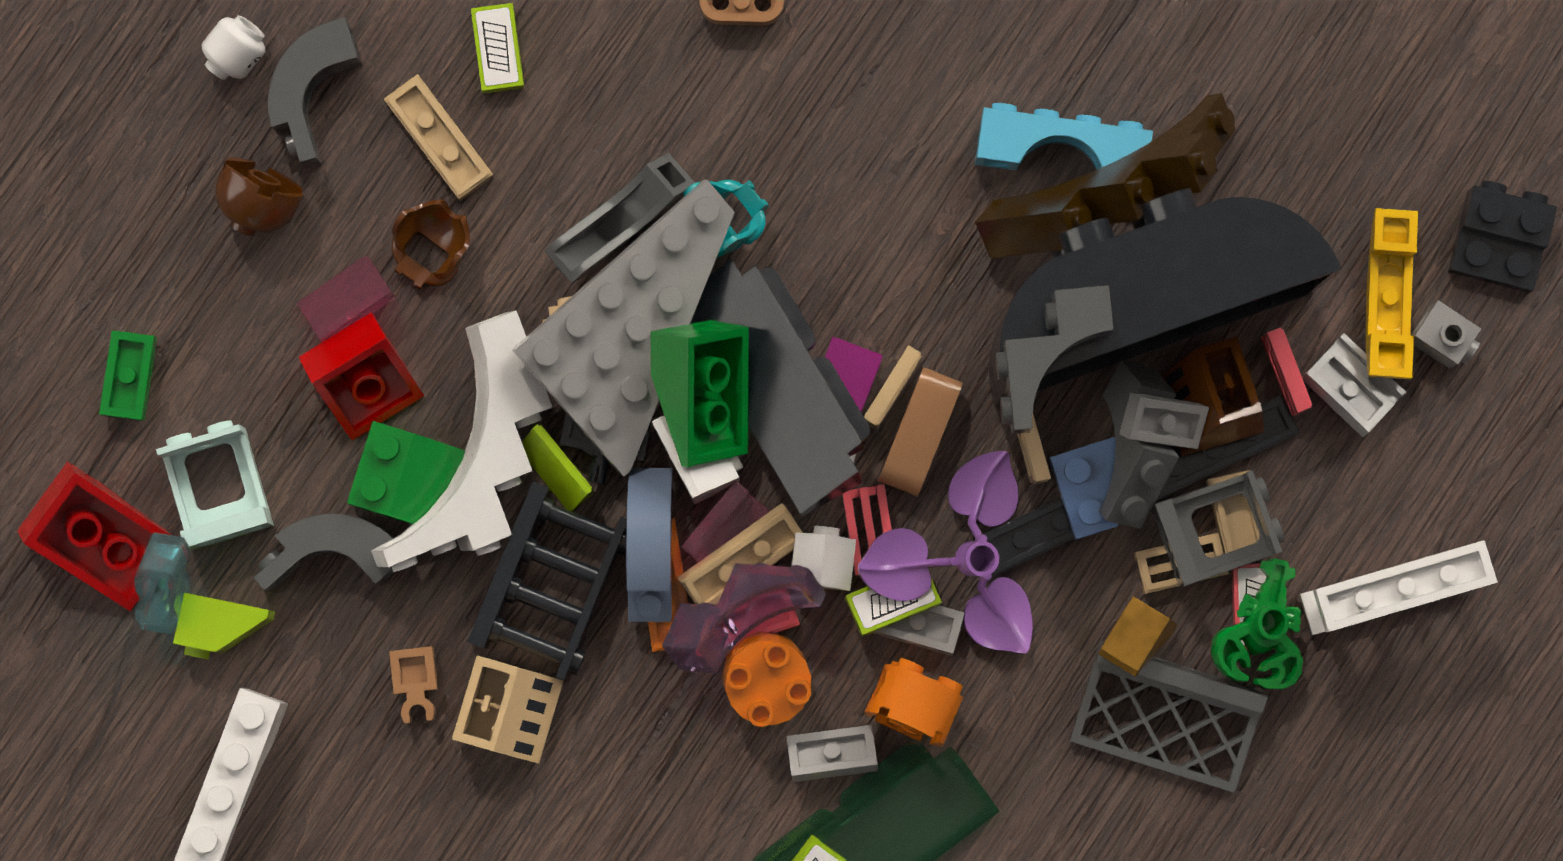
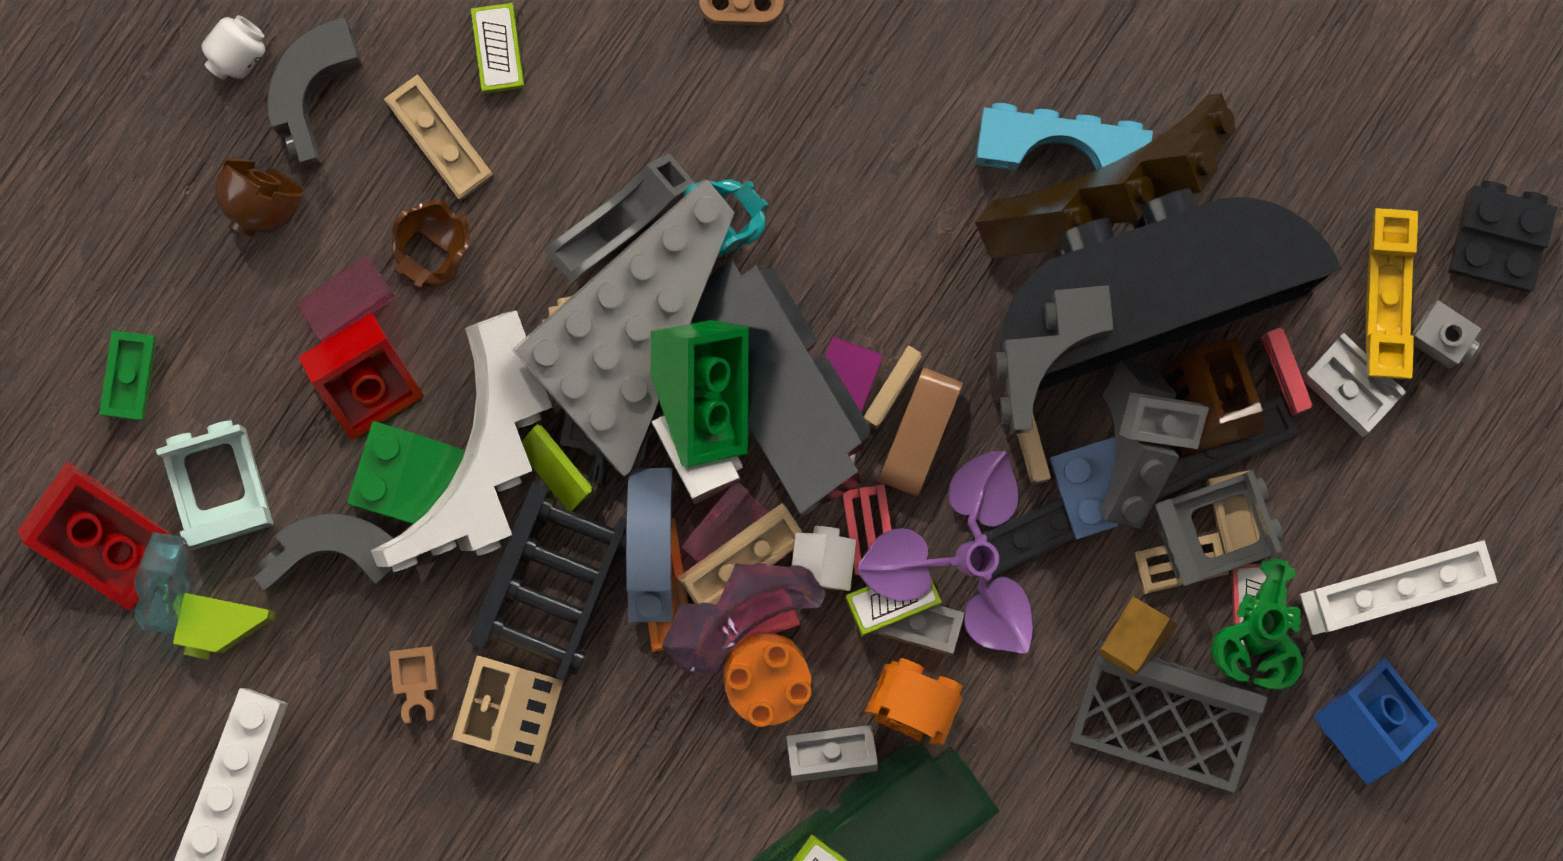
none -> blue slope [1313,657,1438,785]

